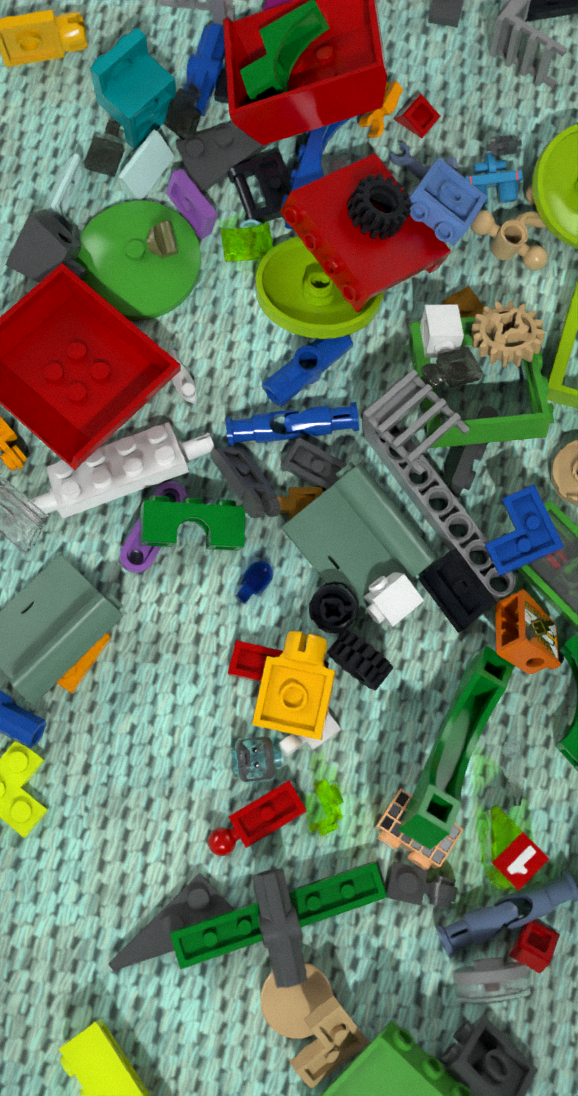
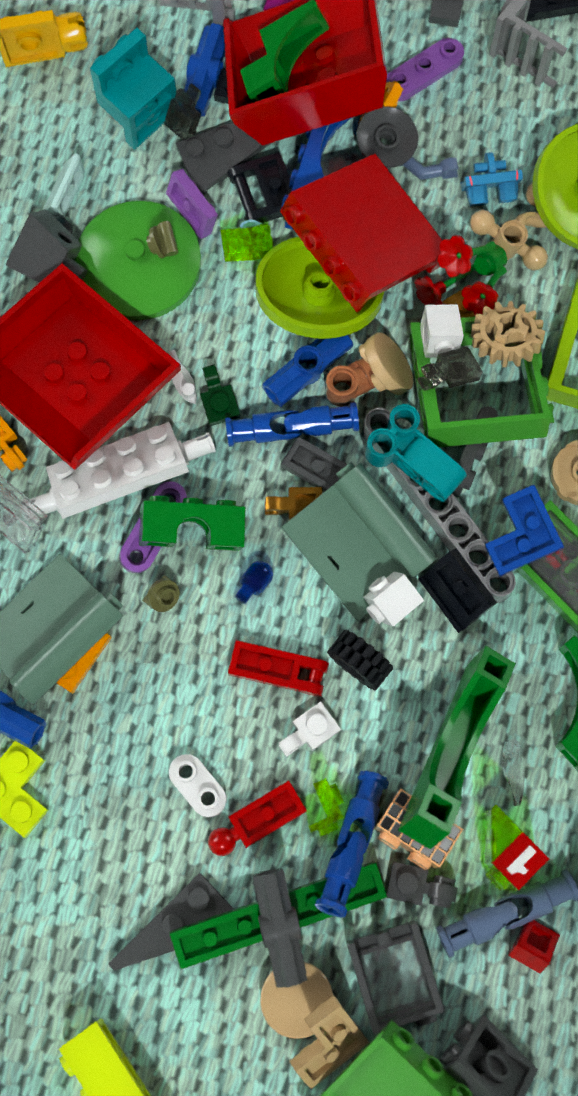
clear smoke plate [84,119,125,177] -> none
light aqua slope [118,130,175,201] -> none
dark grey hinge [210,447,281,518] -> none
head [231,736,283,784] -> none
yellow plate [252,631,337,740] -> none
black wheel [309,581,360,633] -> none
black tyre [347,174,411,240] -> none
light grey plate [362,369,470,476] -> none
red slope [394,93,441,138] -> none
medium blue plate [407,157,488,246] -> none
piece [452,957,530,1004] -> none
dark grey axle [486,135,522,157] -> none
orange torso [495,589,564,674] -> none
none -> olive plate [142,575,180,612]
none -> white plate [169,754,227,817]
none -> dark green plate [200,364,241,426]
none -> blue piece [315,770,389,918]
none -> nougat piece [326,358,375,407]
none -> window [346,921,445,1034]
none -> dark grey dish [356,107,418,168]
none -> tan tile [359,332,413,395]
none -> teal piece [365,404,467,502]
none -> medium lavender plate [386,38,464,102]
none -> red plant [414,235,507,315]

